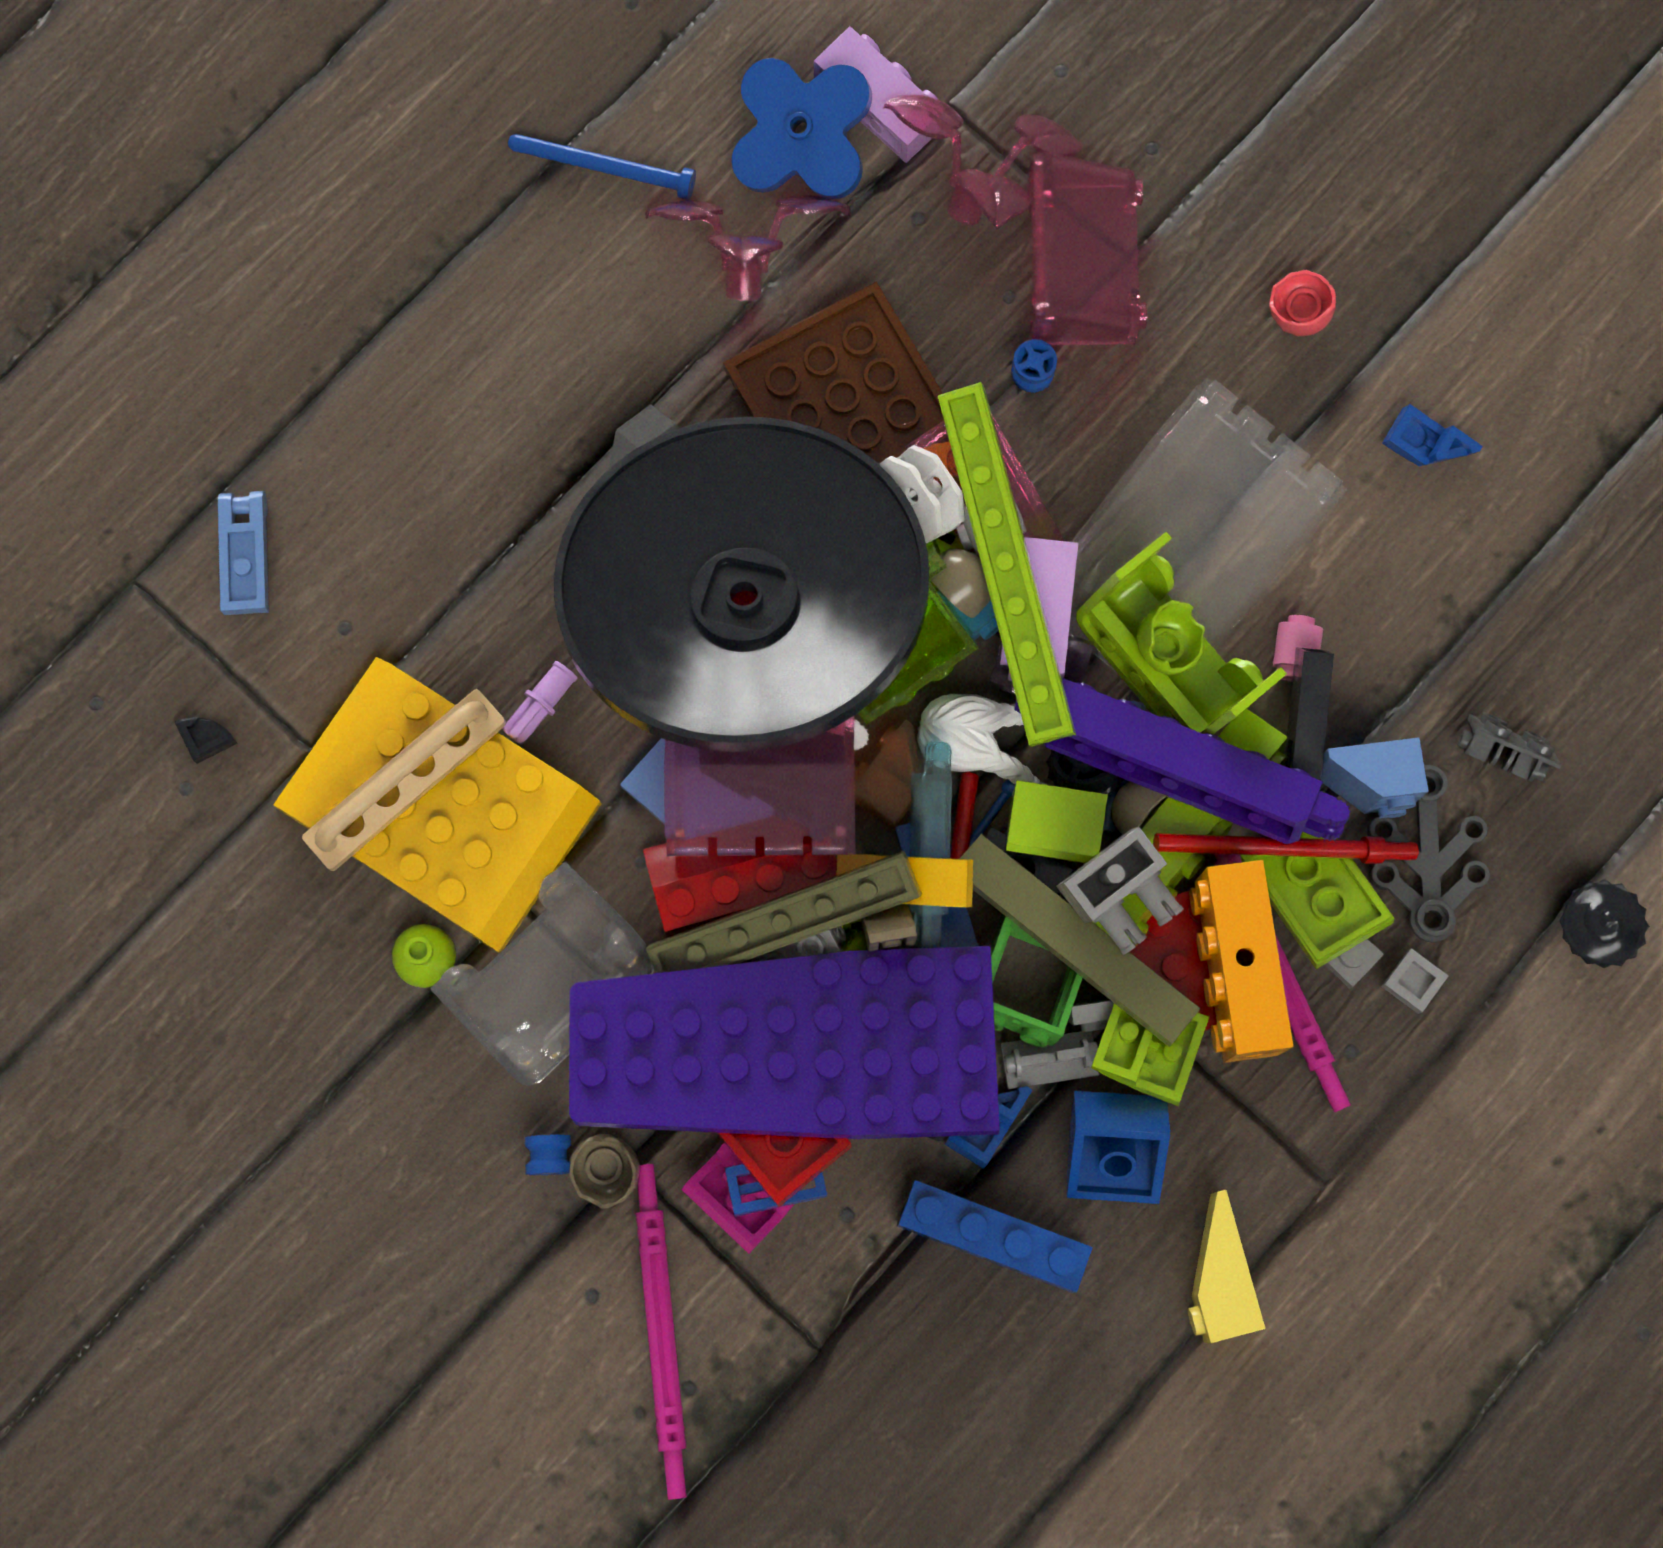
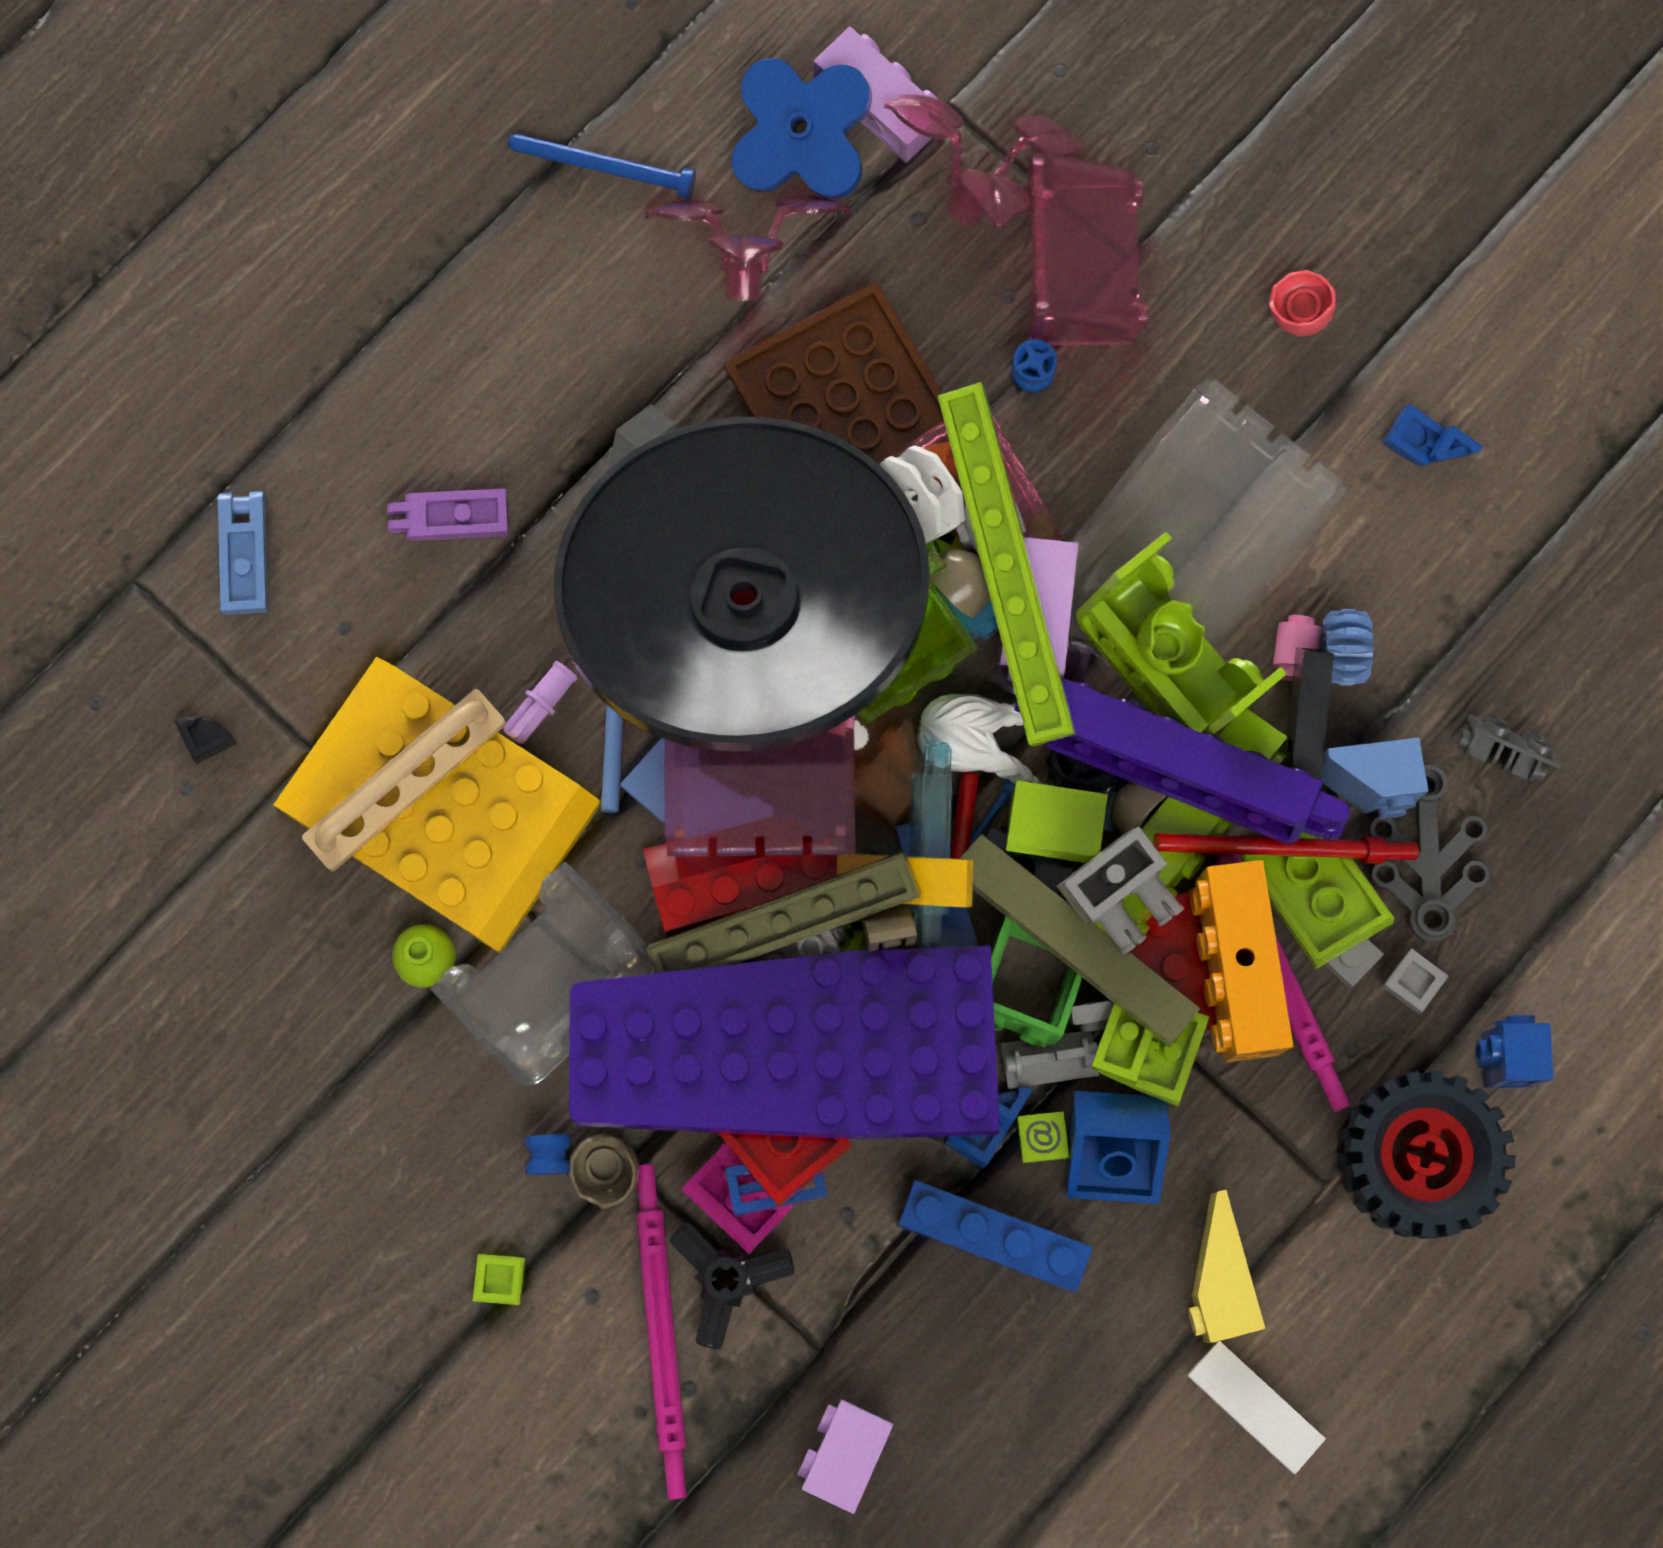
black piece [1559,879,1650,968] -> none
none -> medium lavender hinge [387,489,509,541]
none -> lime tile [473,1254,526,1305]
none -> medium blue bar [601,705,624,813]
none -> black bush [670,1222,795,1350]
none -> lavender brick [797,1399,894,1514]
none -> lime tile [1016,1111,1069,1164]
none -> white tile [1186,1341,1326,1474]
none -> medium blue gear [1321,609,1374,686]
none -> black wheel [1337,1070,1516,1239]
none -> blue brick [1475,1015,1554,1088]

